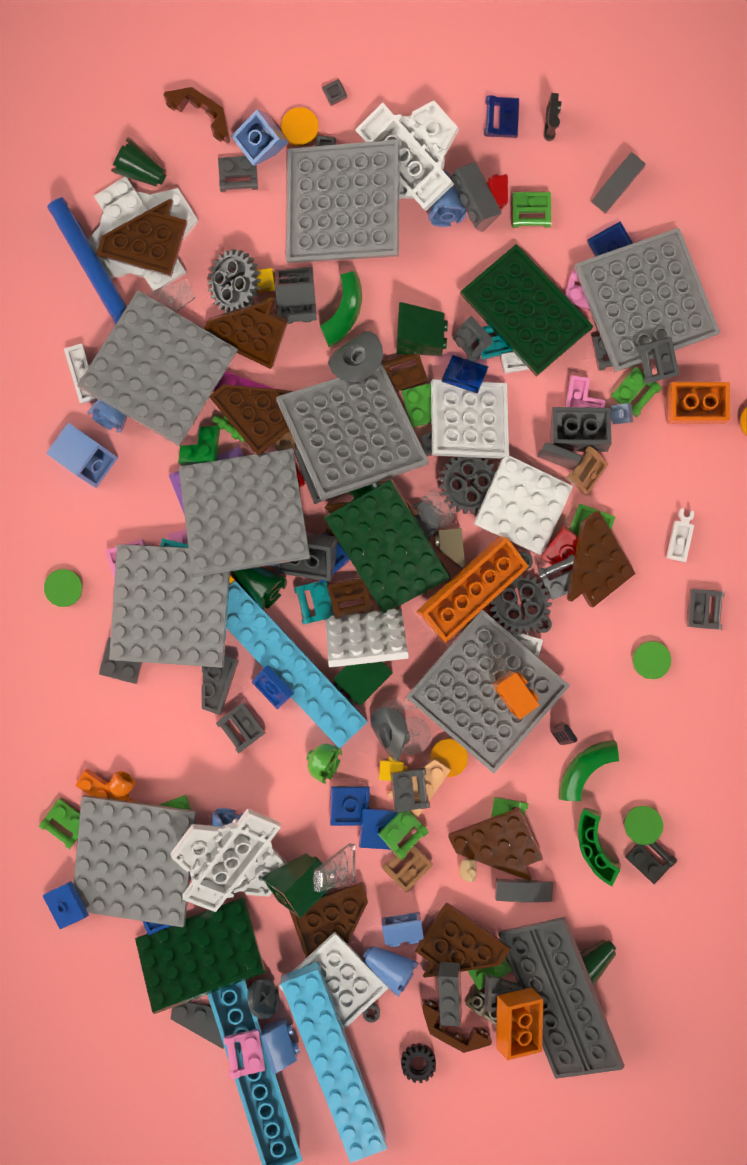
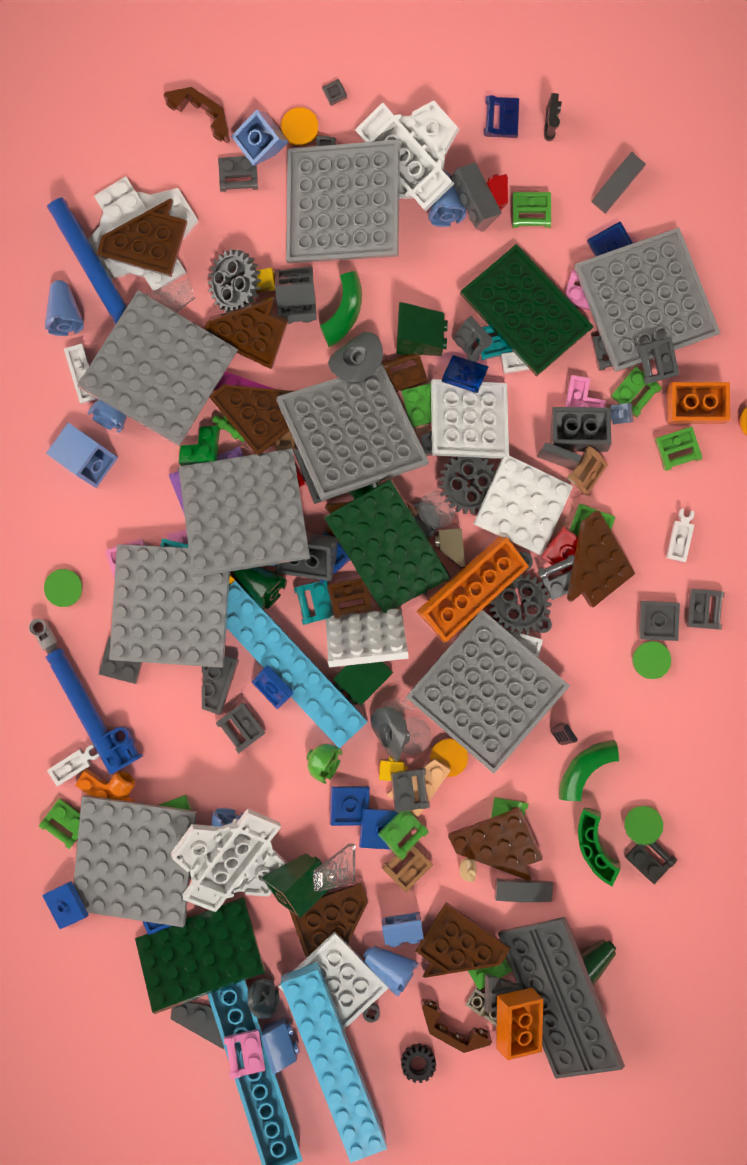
dark green cone [111,137,167,187] -> none
dark grey brick [438,962,462,1026] -> none
orange brick [491,671,540,719] -> none
none -> blue piece [29,619,144,775]
none -> medium blue cone [45,280,84,336]
none -> white plate [47,745,100,786]
none -> dark grey plate [638,601,680,641]
none -> bright green plate [655,427,702,471]

